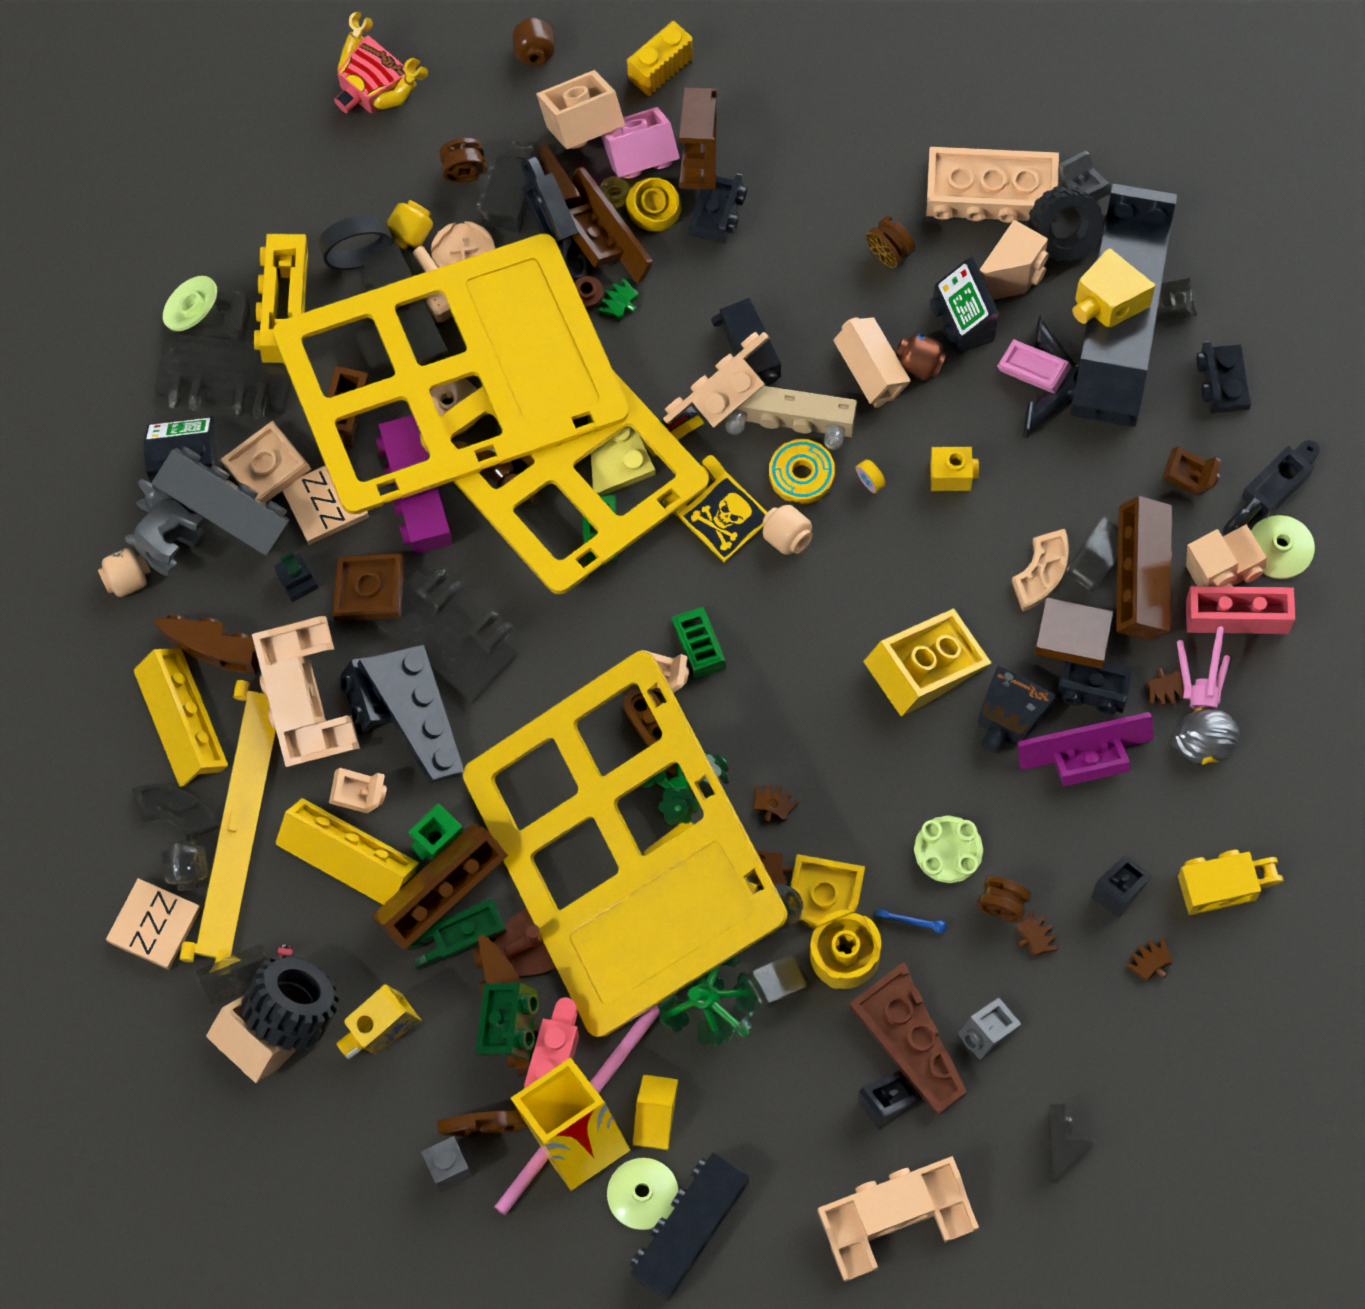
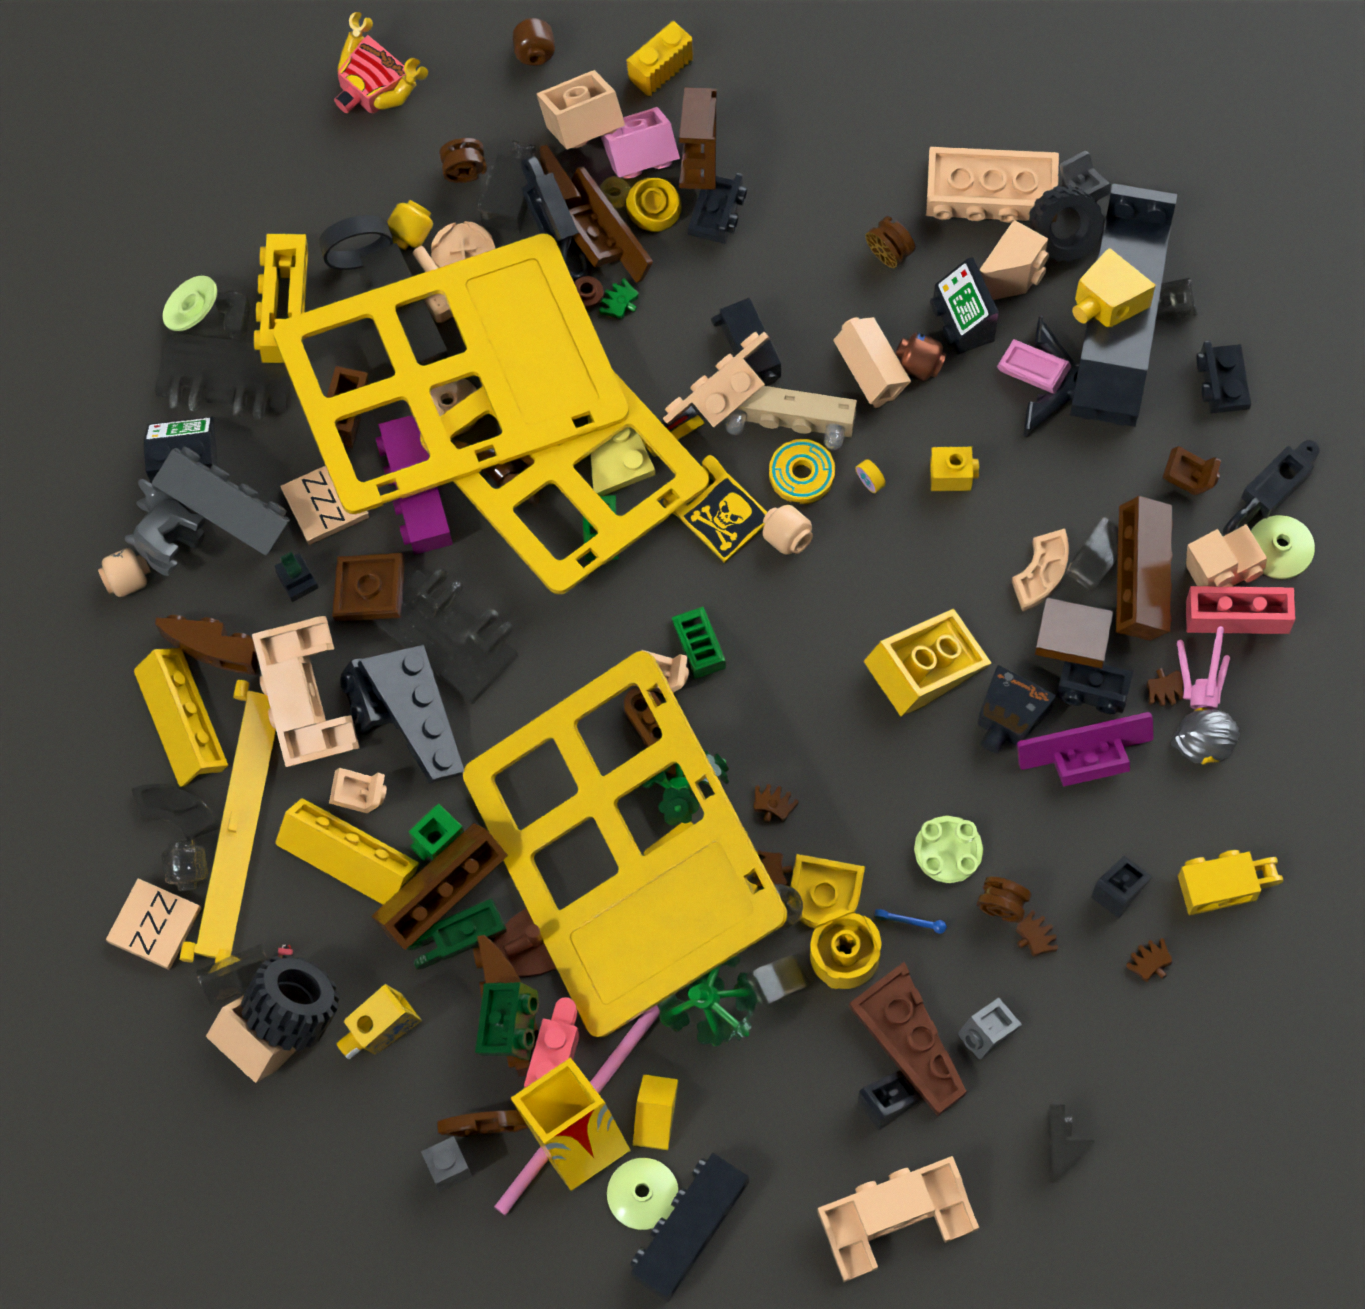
light nougat tile [220,421,311,503] -> none

